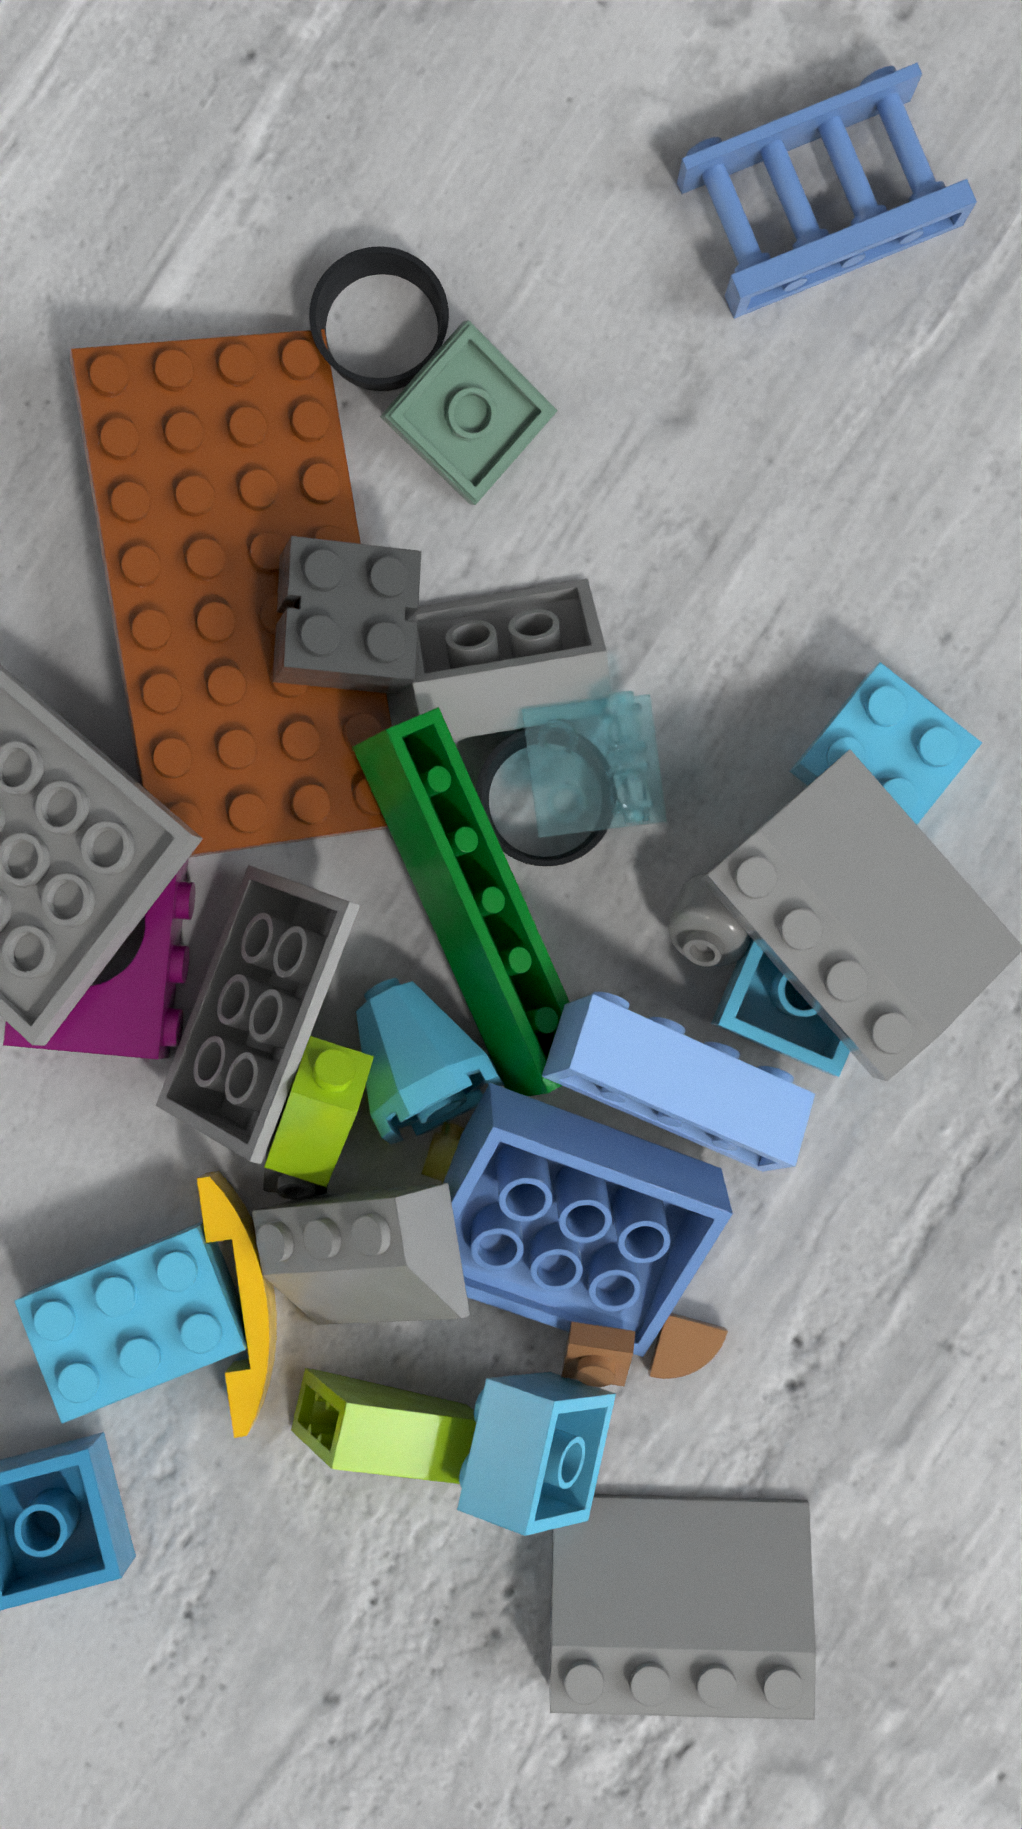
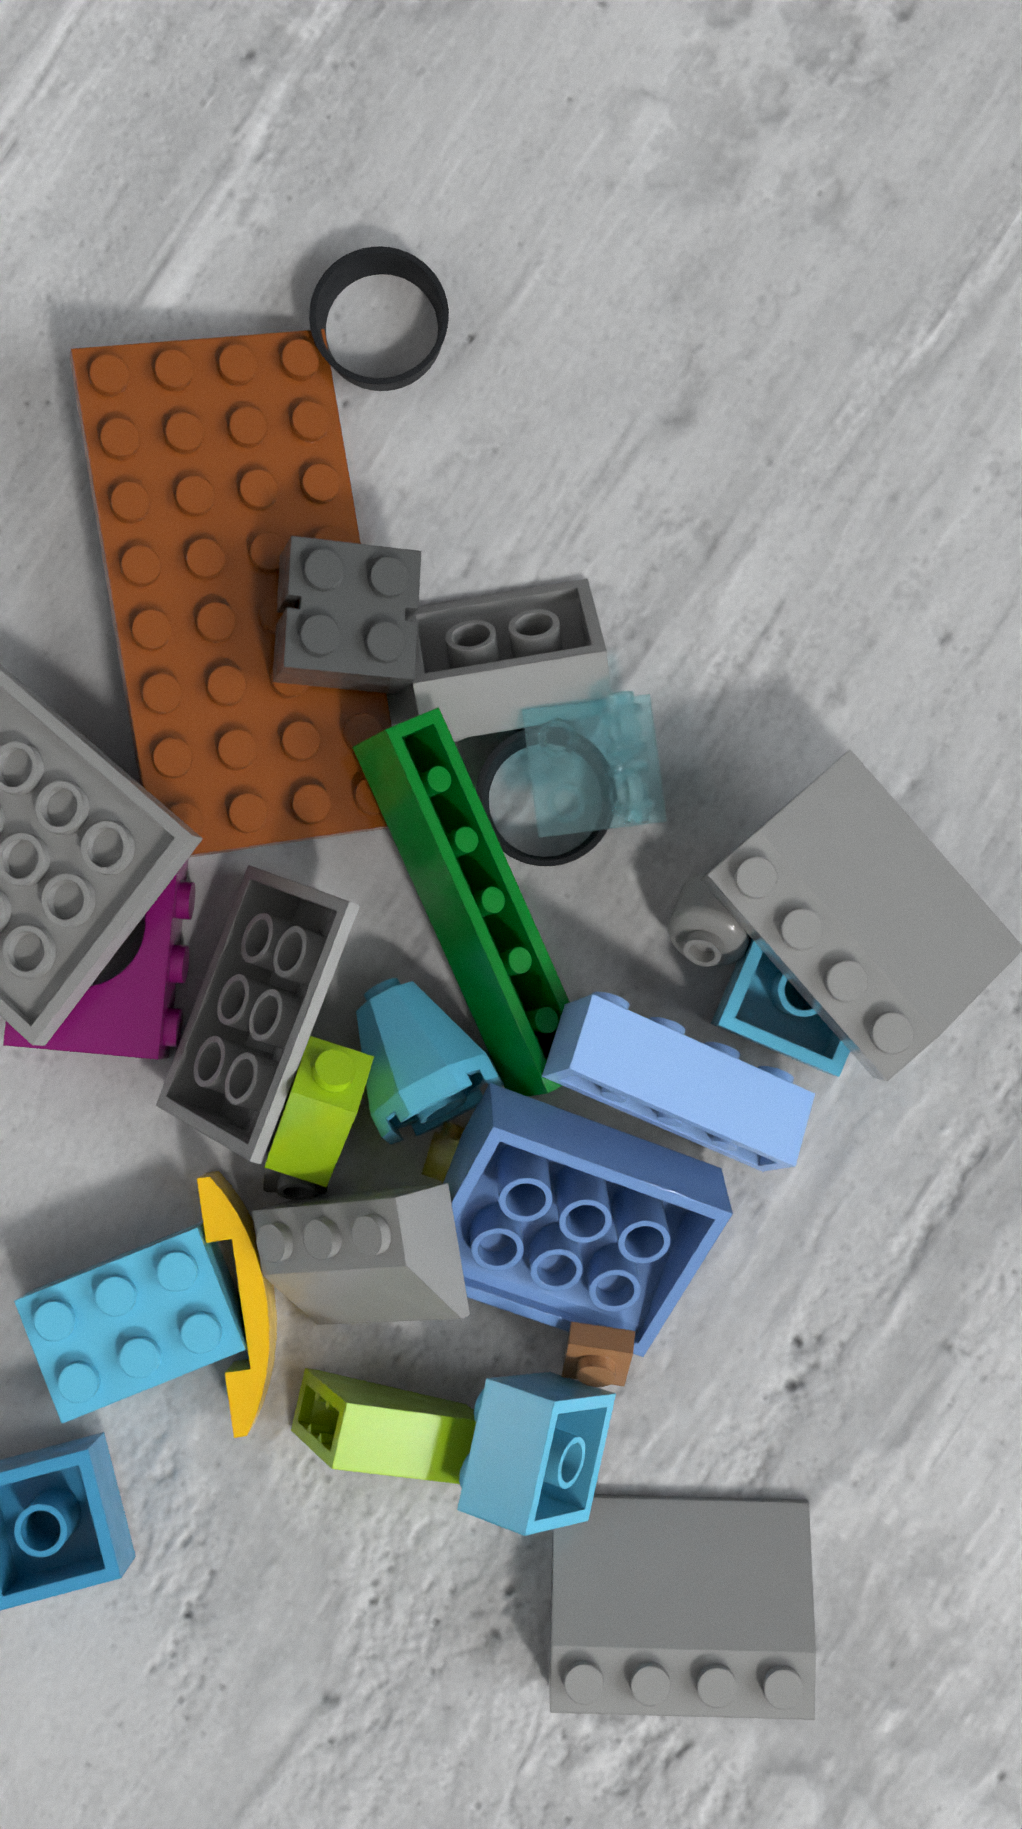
sand green tile [380,320,558,505] -> none
medium nougat tile [648,1313,728,1379] -> none
medium blue fence [677,62,977,319] -> none
medium azure brick [789,662,982,825] -> none

